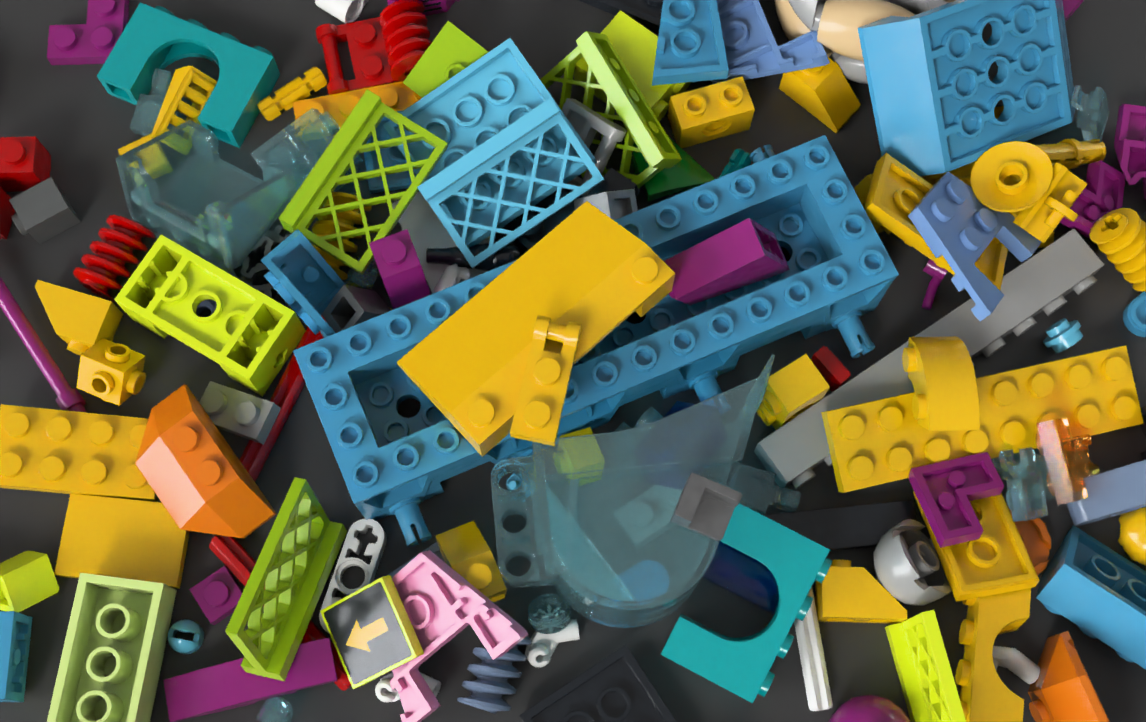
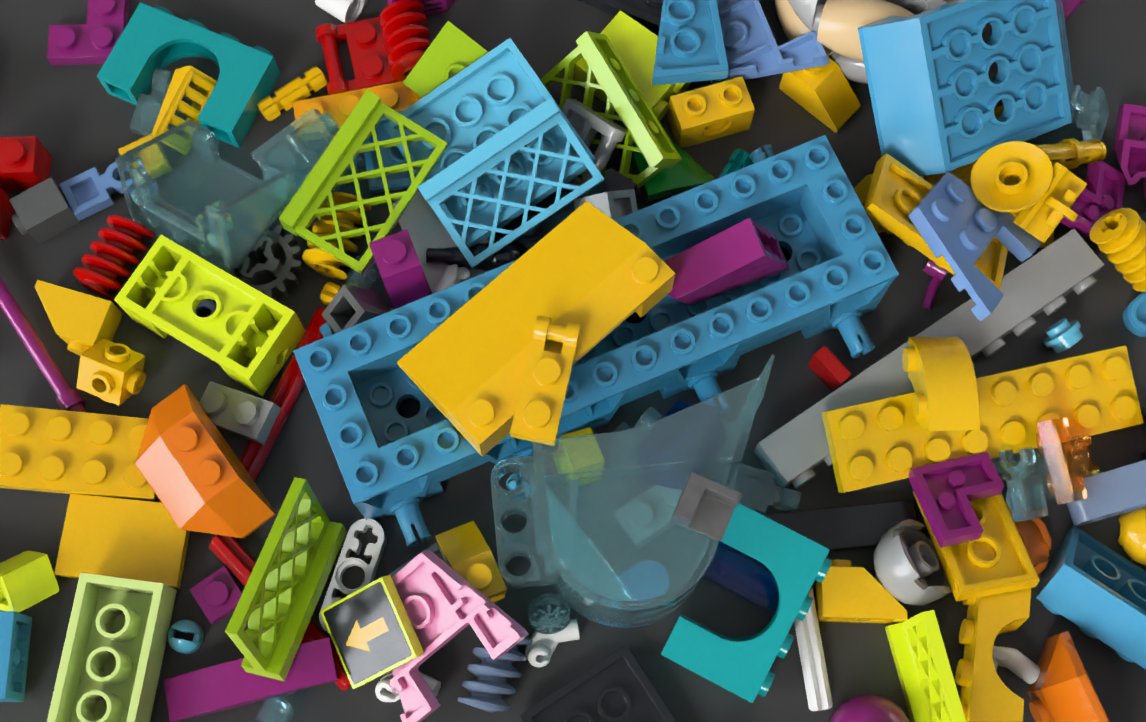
dark azure bracket [261,229,346,336] -> none
yellow brick [755,354,830,430] -> none
none -> medium blue plate [60,161,136,221]

